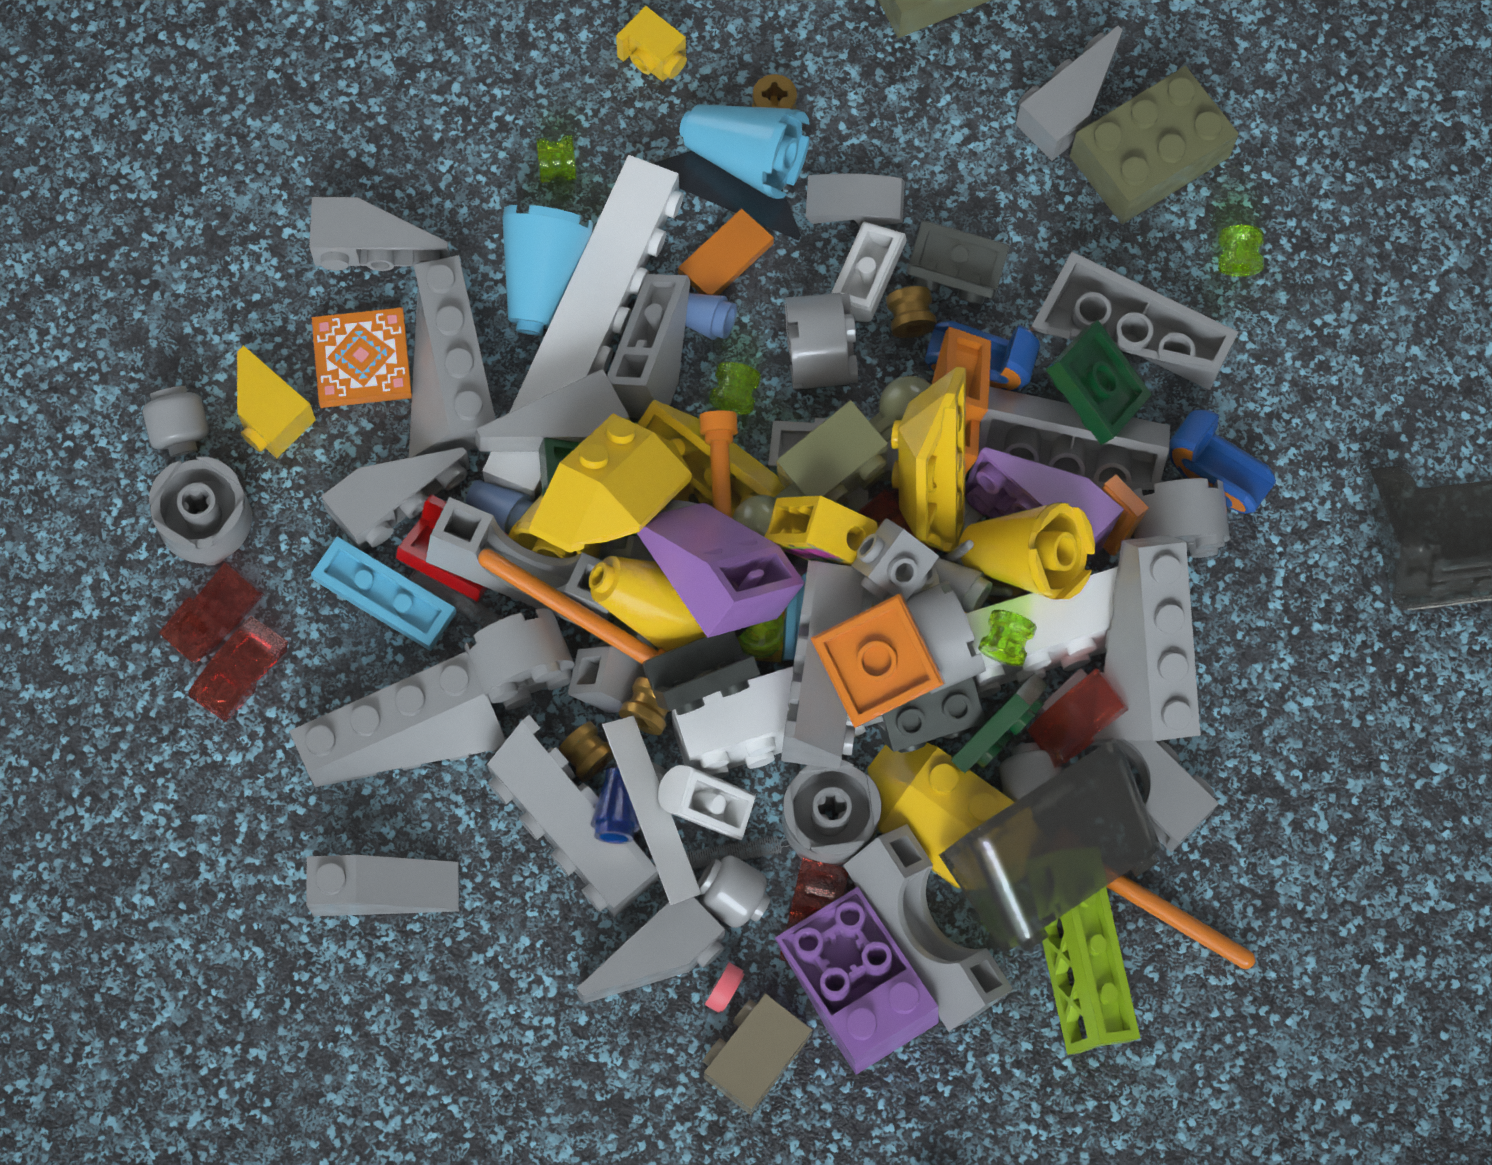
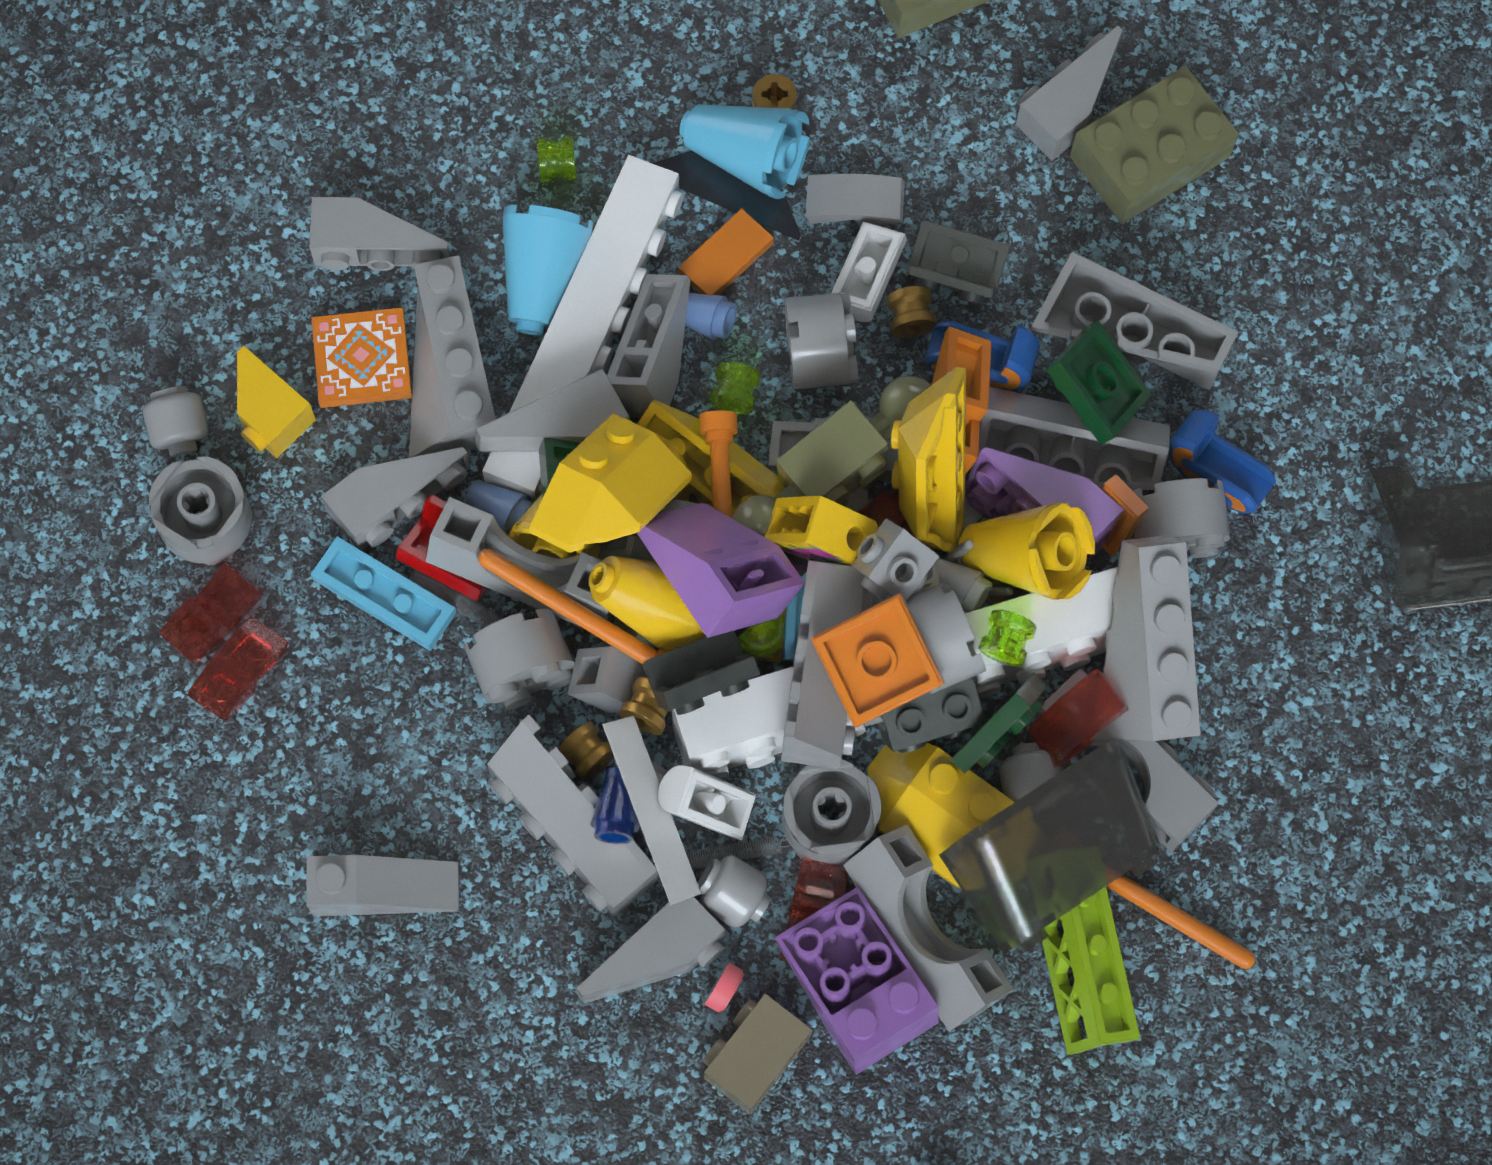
light grey wedge [289,651,506,787] -> none
yellow brick [616,6,687,82] -> none
clear neon green wheel [1218,225,1264,277] -> none

